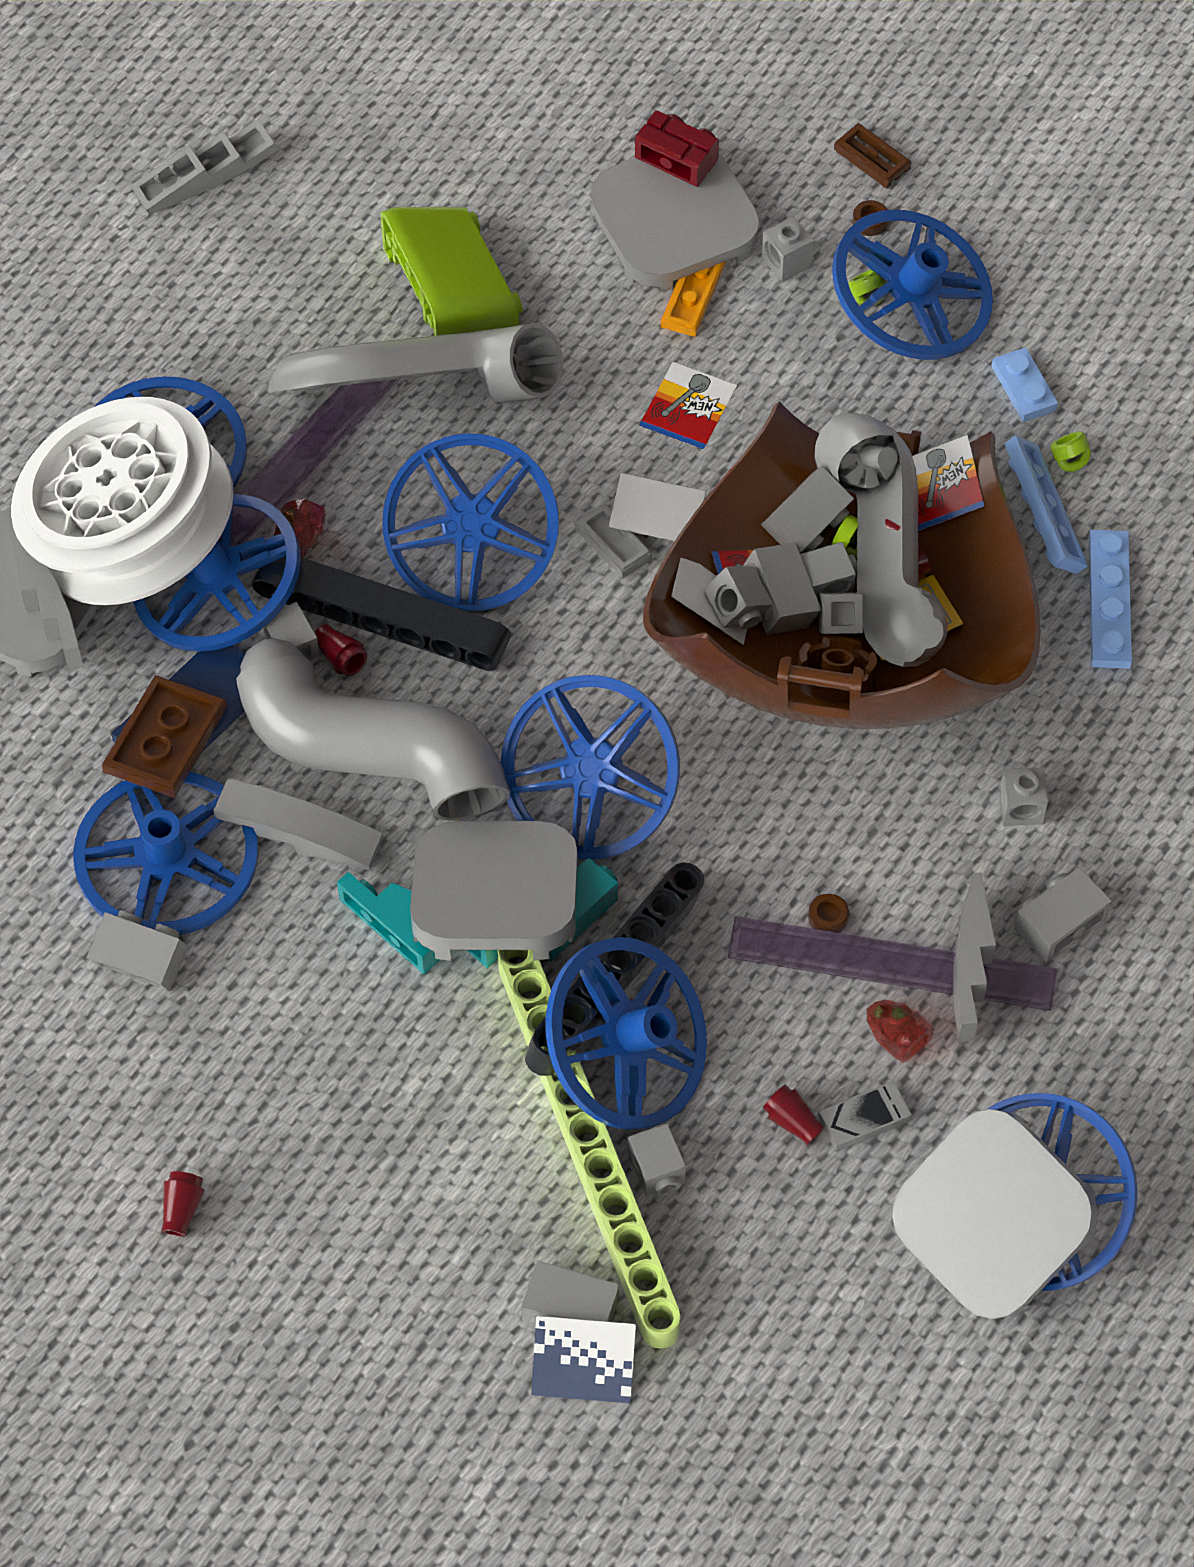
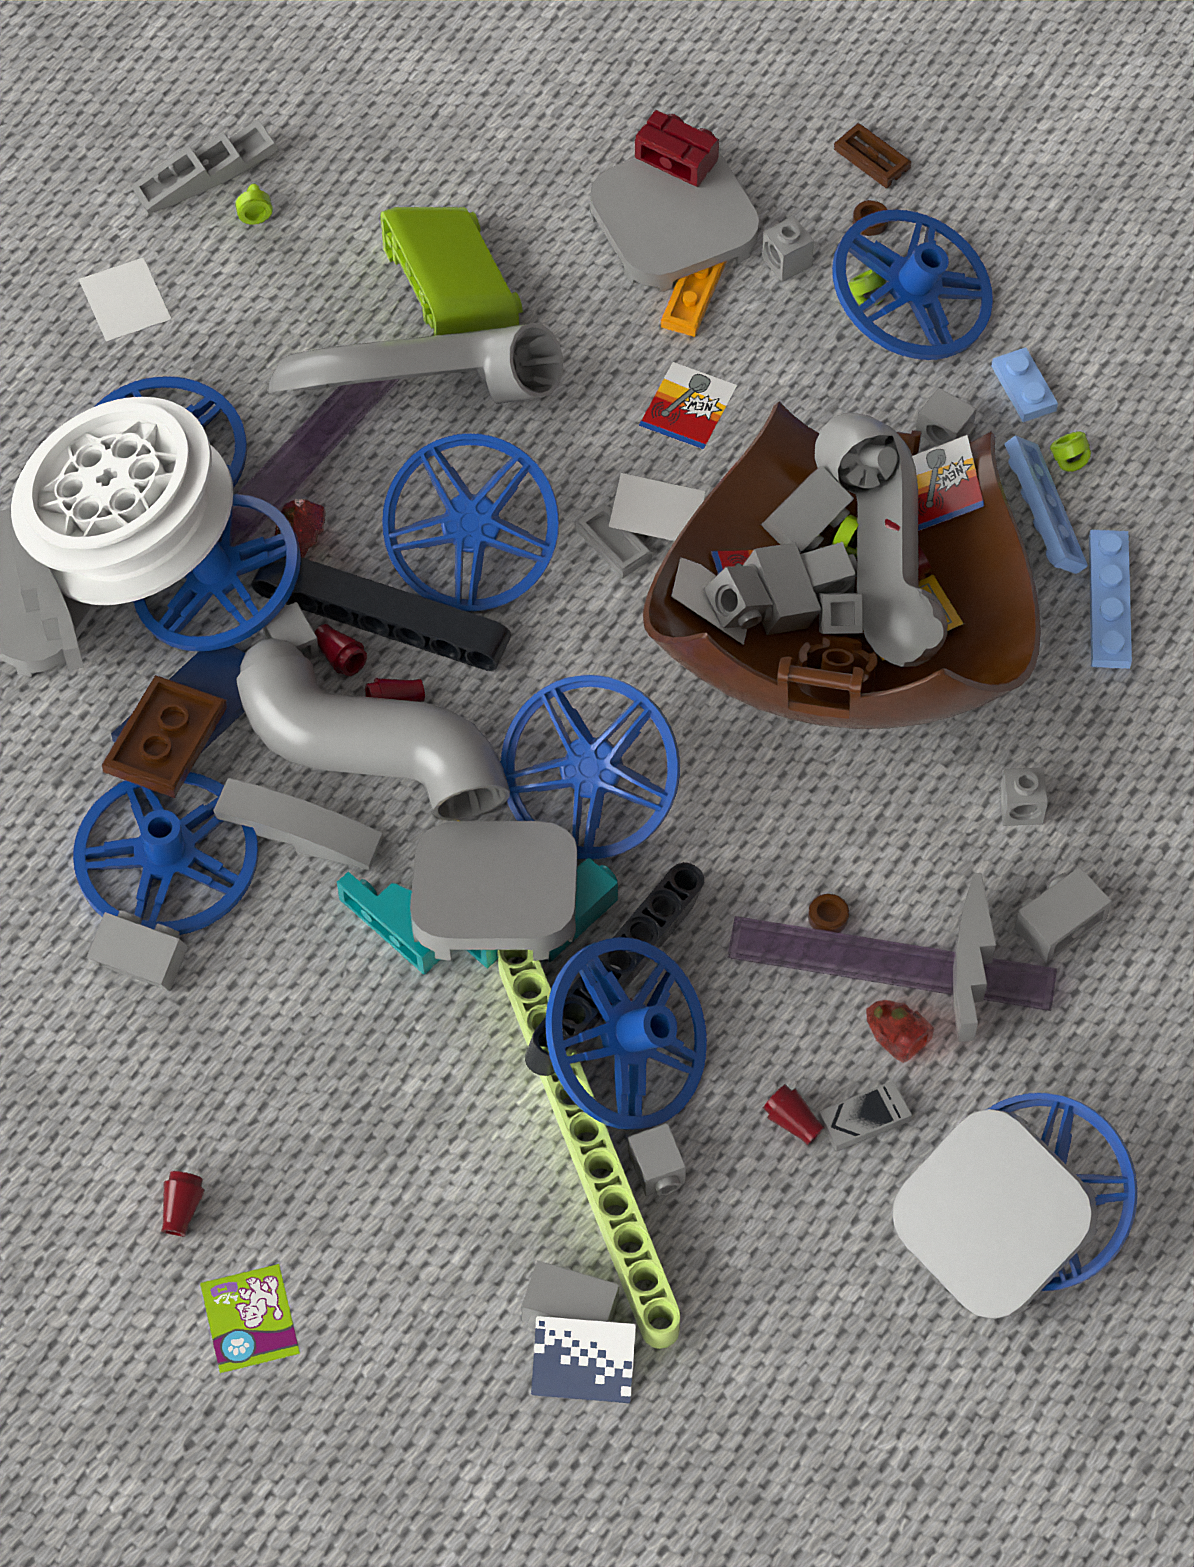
none -> white sticker [79,257,171,341]
none -> sticker [200,1264,300,1373]
none -> lime tile [235,183,273,225]
none -> dark red cone [365,678,425,702]
none -> light grey brick [916,387,977,446]

